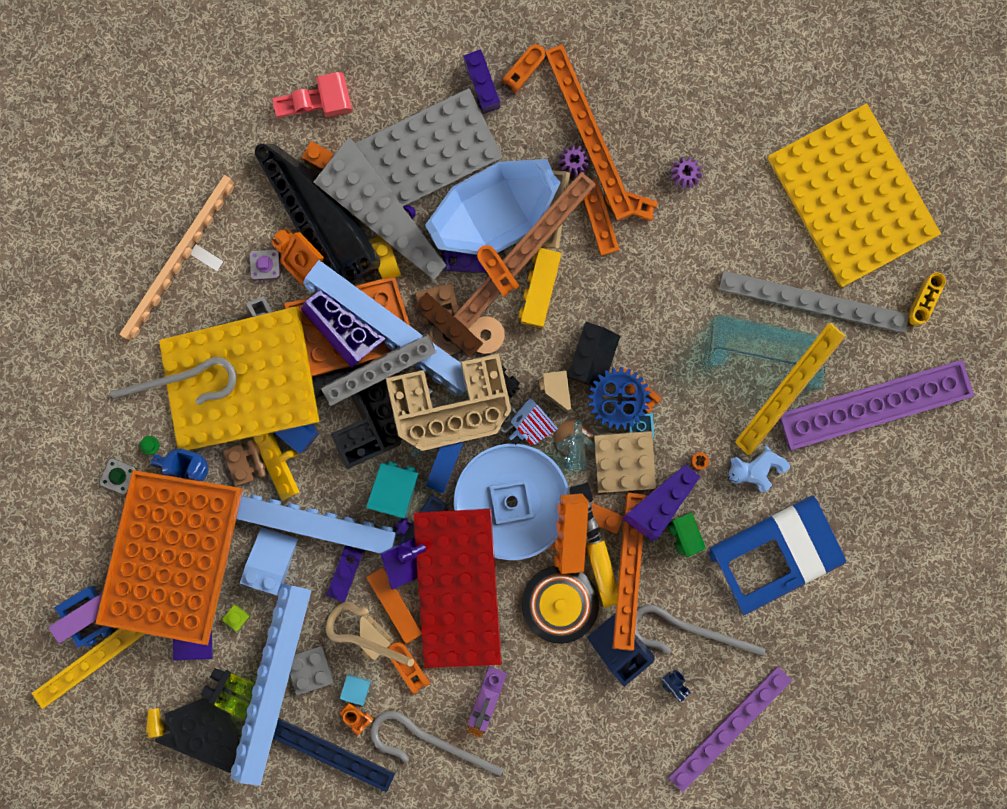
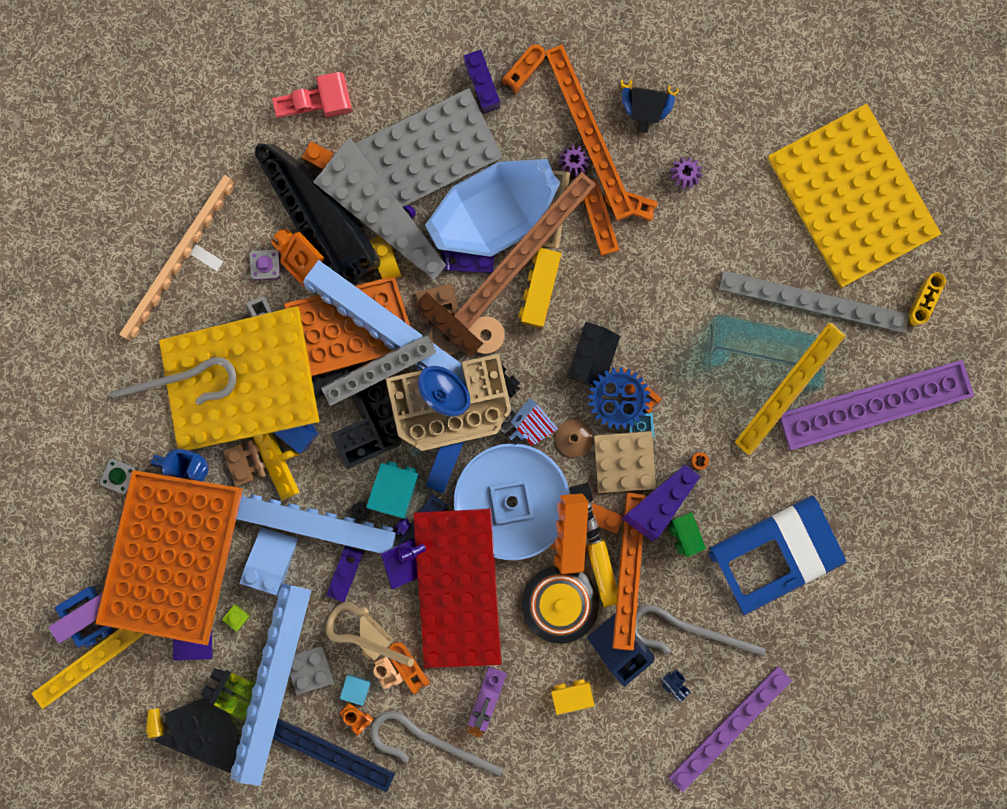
green plate [140,436,160,455] -> none
dark purple wedge [301,290,386,368] -> none
orange tile [366,567,422,644] -> none
orange plate [477,245,520,297] -> none
tan slope [539,371,571,412] -> none
clear light blue piece [556,420,595,470] -> none
light blue animal [728,446,790,492] -> none
none -> black plate [351,501,370,520]
none -> light nougat plate [374,656,403,690]
none -> blue dish [418,366,470,417]
none -> yellow brick [551,678,595,715]
none -> black torso [621,79,679,133]

